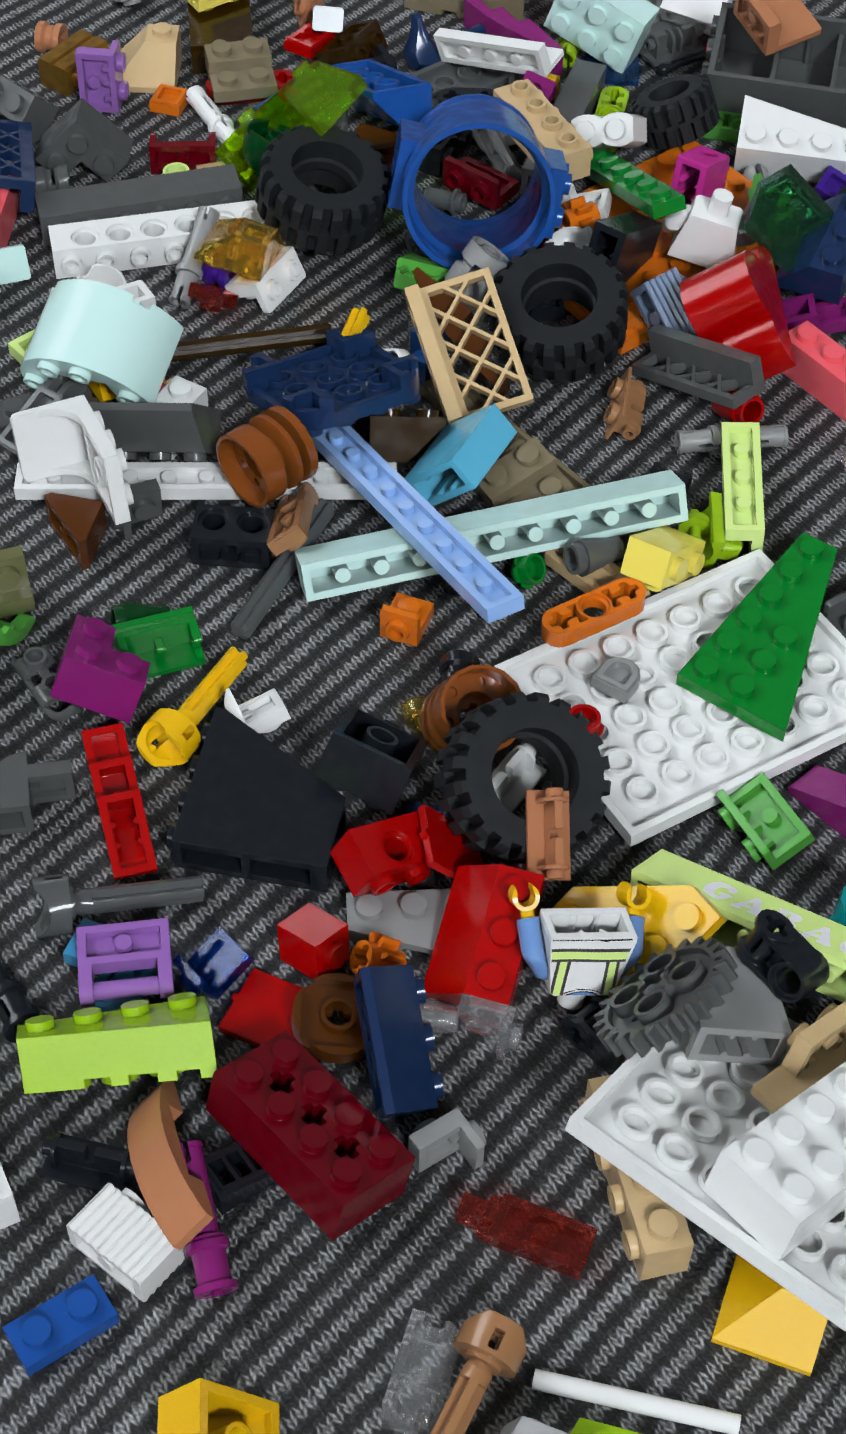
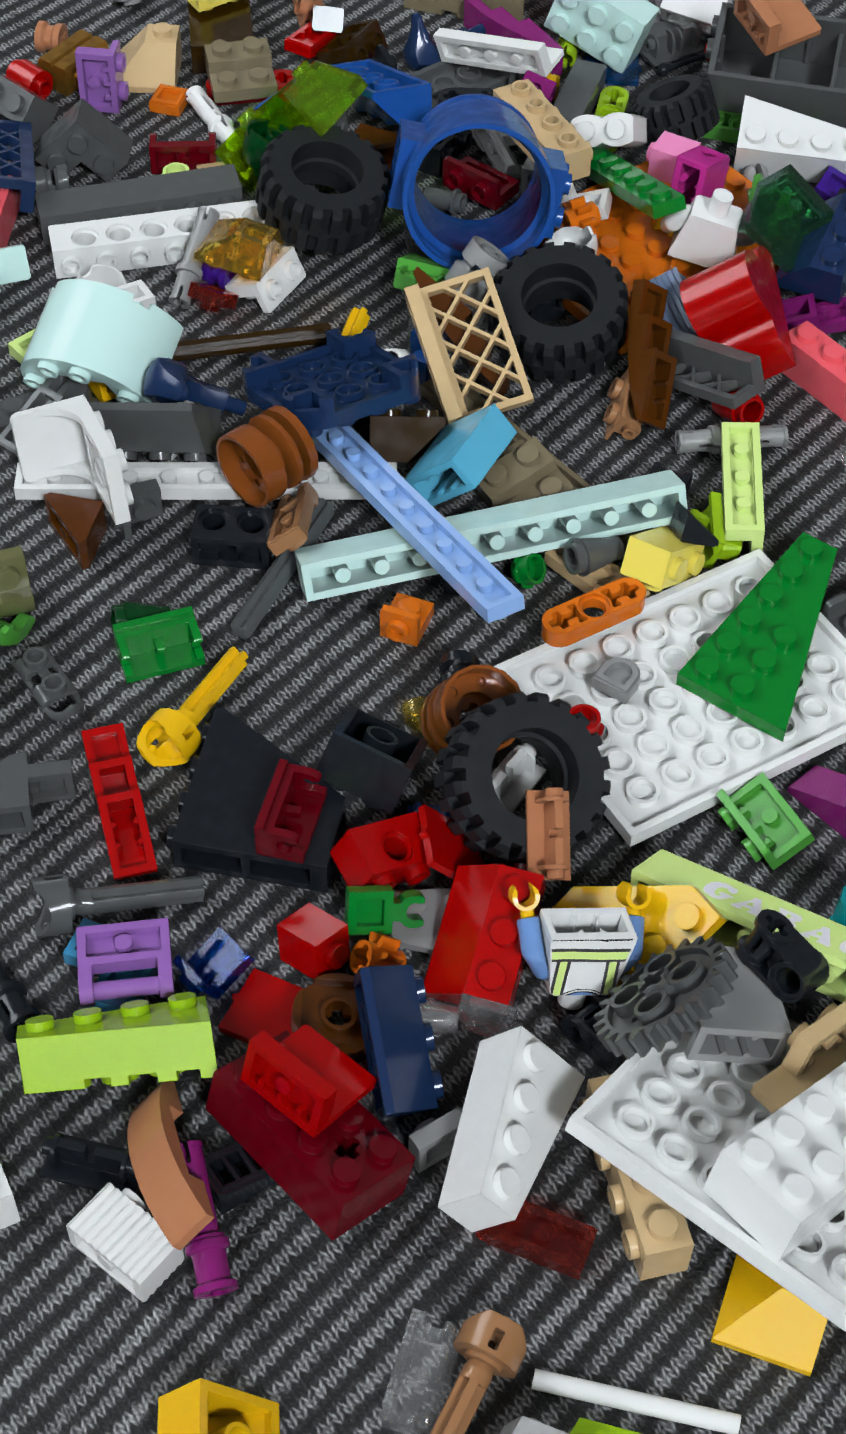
blue plate [2,1274,120,1377] -> none
magenta brick [50,614,150,724] -> none
white plate [224,688,291,734] -> none
black slope [588,211,663,283] -> none
none -> red brick [6,59,53,99]
none -> dark blue animal [143,357,247,416]
none -> red bracket [240,1024,377,1138]
none -> dark red hinge [254,759,327,864]
none -> green plate [345,885,425,935]
none -> white wedge [438,1026,585,1232]
none -> reddish brown slope [628,279,678,430]
none -> bright pink brick [646,131,701,184]
none -> black slope [670,502,719,547]

